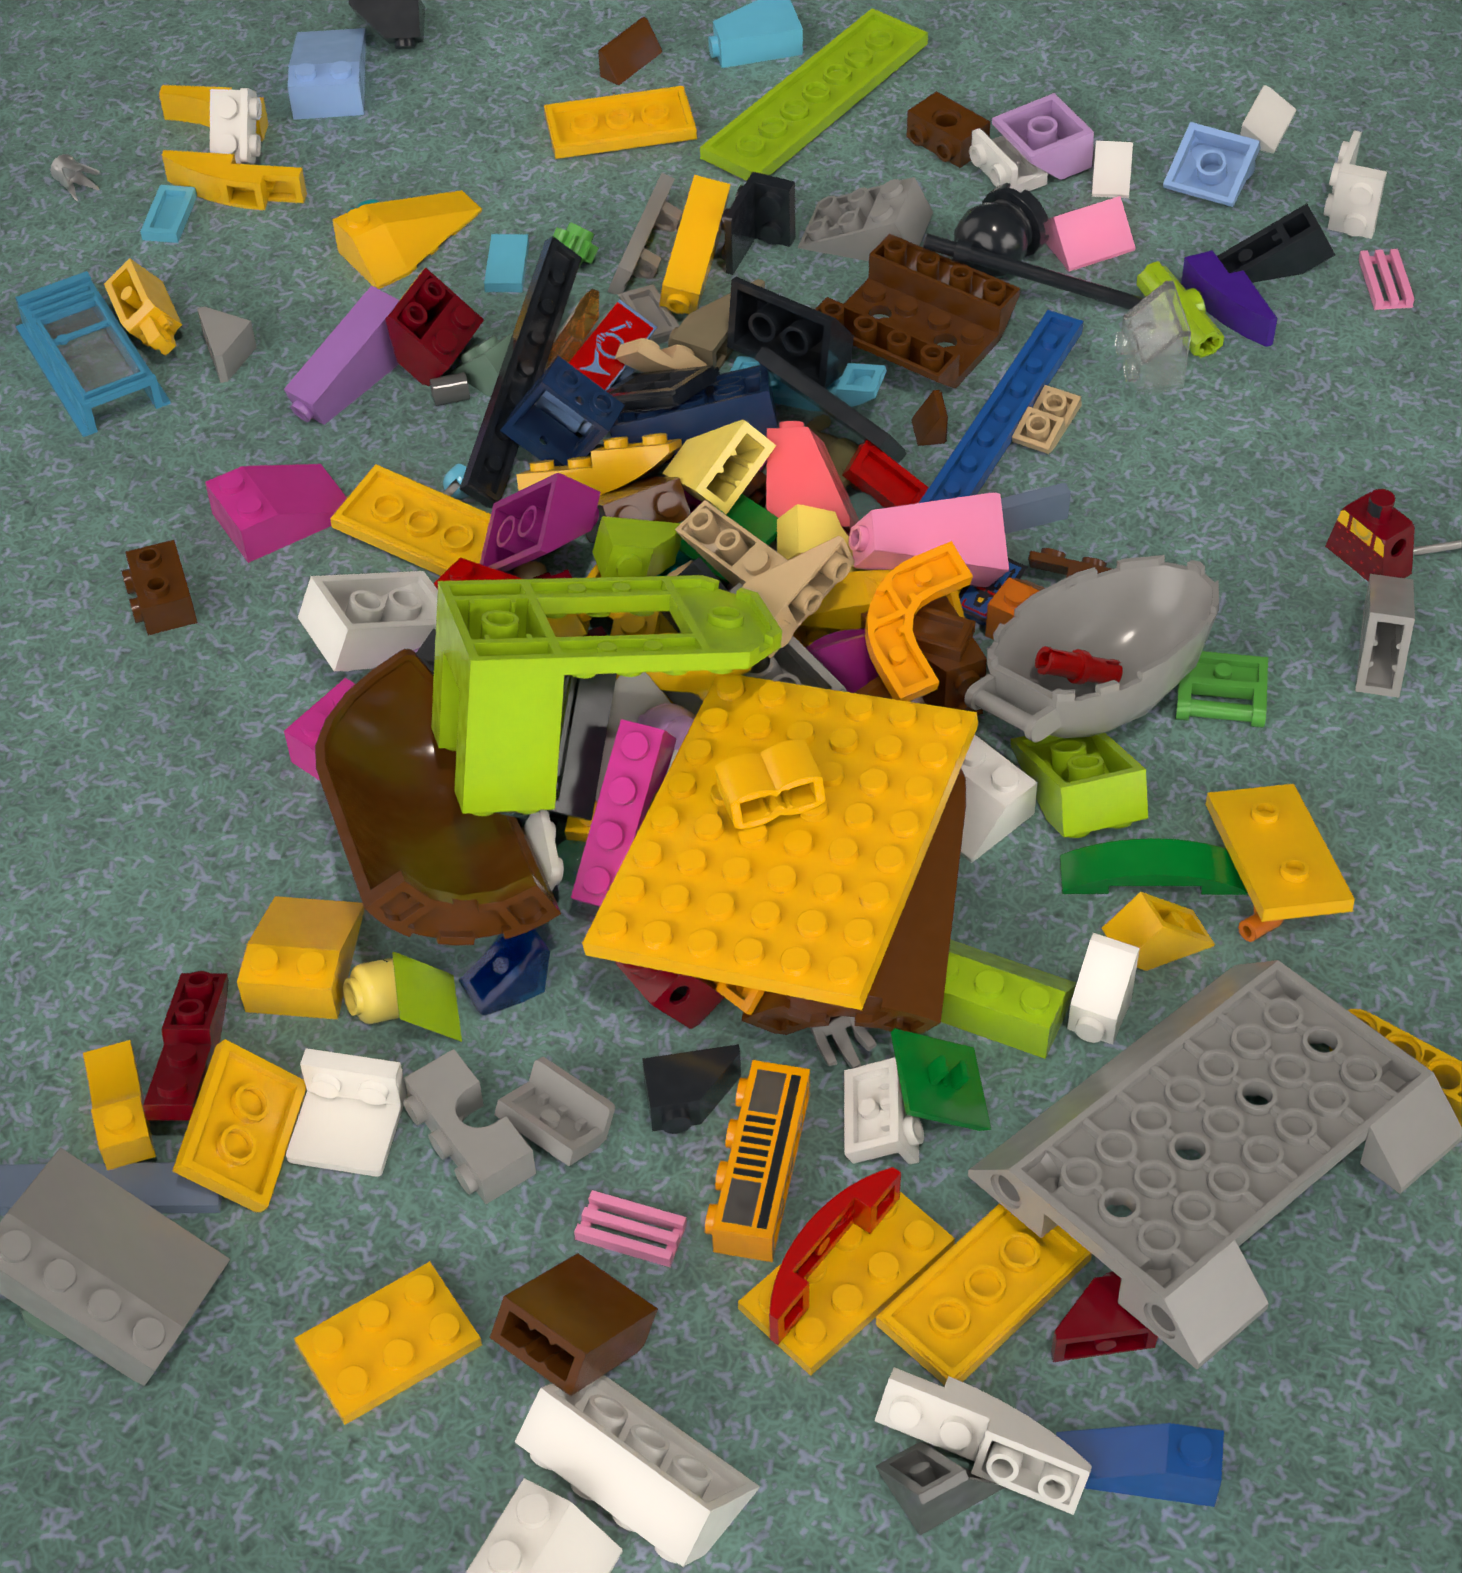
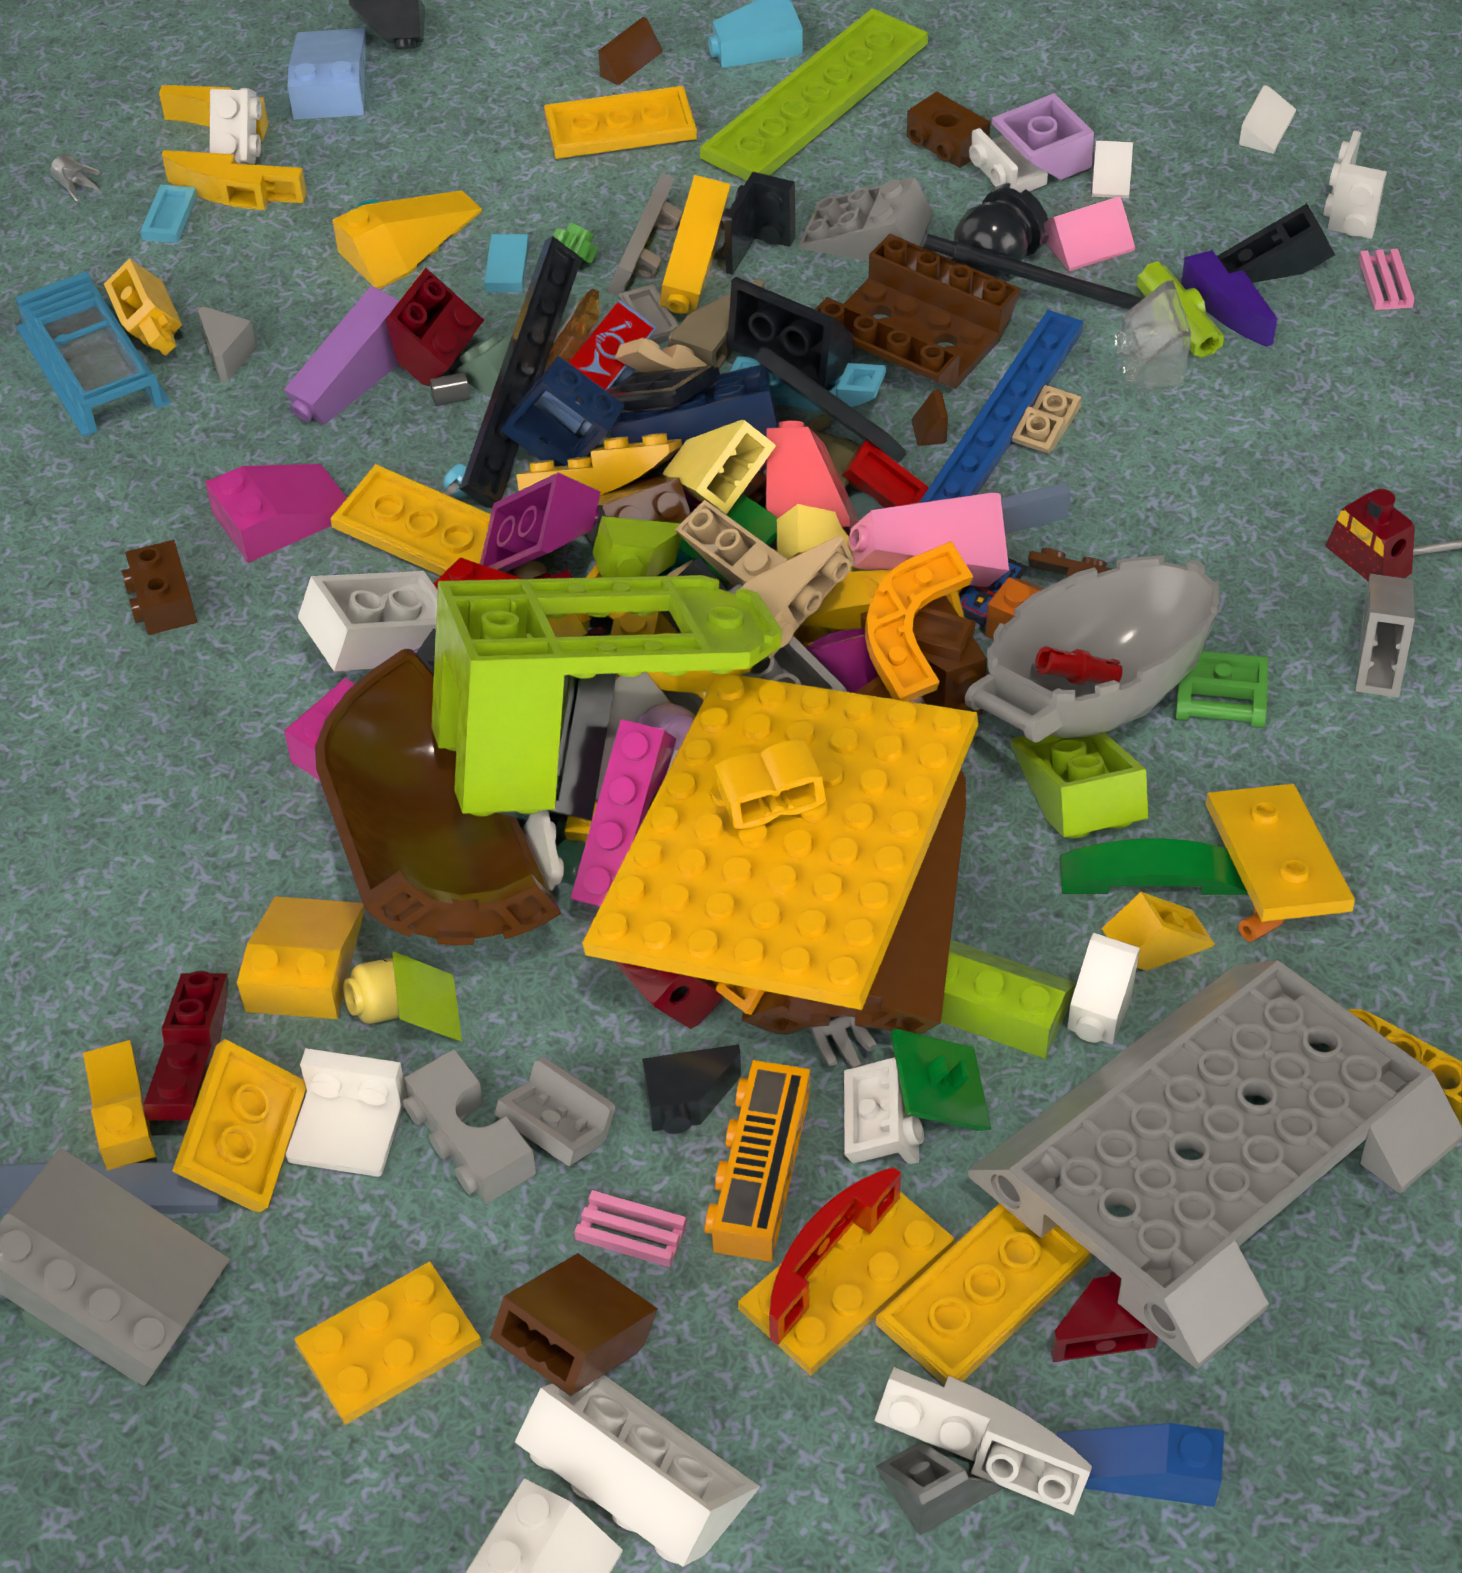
clear blue slope [458,929,550,1016] -> none
white slope [961,735,1038,863] -> none
light blue slope [1163,122,1260,207] -> none

